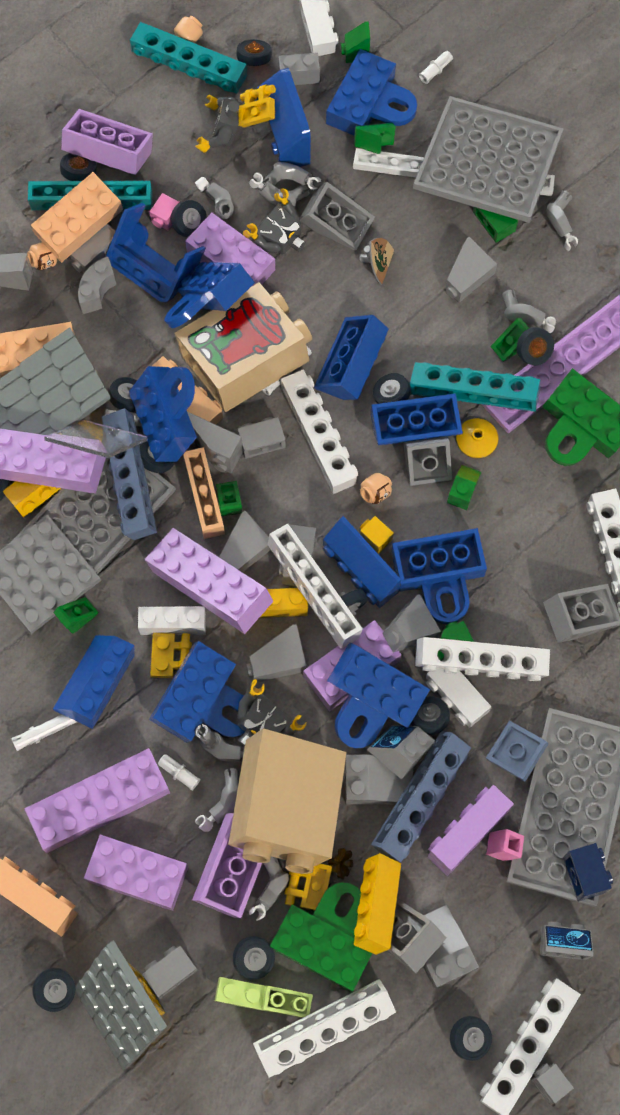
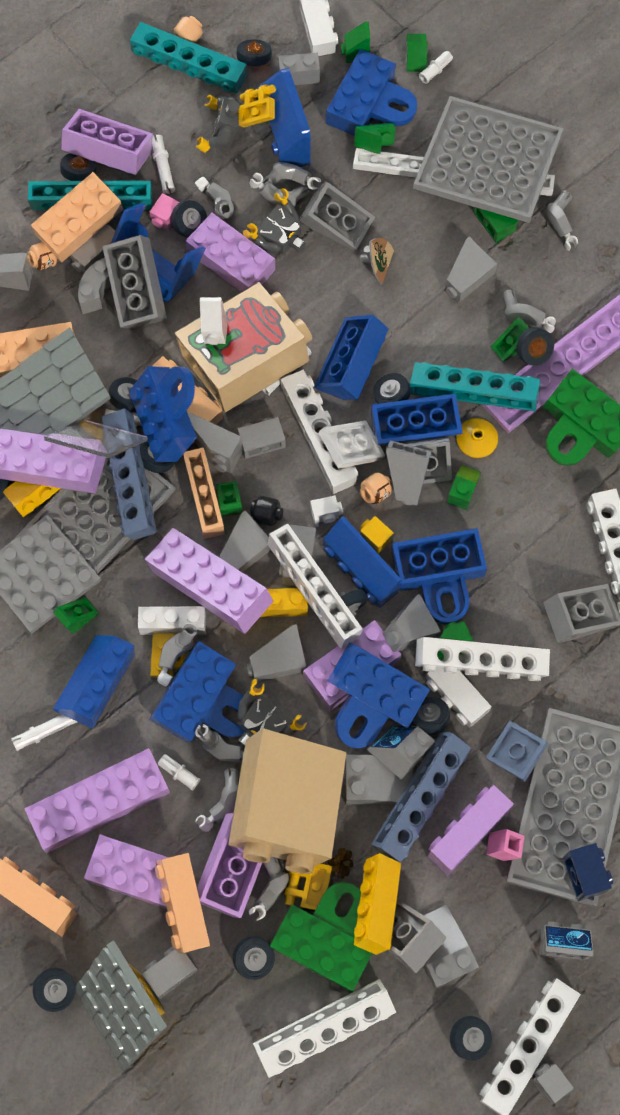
blue brick [164,262,255,328] -> none
yellowish green slope [214,977,313,1018] -> none
none -> light grey brick [102,235,167,329]
none -> white pin [152,135,175,194]
none -> light nougat brick [155,853,210,953]
none -> light grey arm [157,624,197,687]
none -> white slope [200,297,228,345]
none -> black head [250,496,283,526]
none -> white brick [310,495,343,527]
none -> white plate [319,421,385,469]
none -> light grey slope [386,440,432,505]
none -> green slope [407,33,428,72]

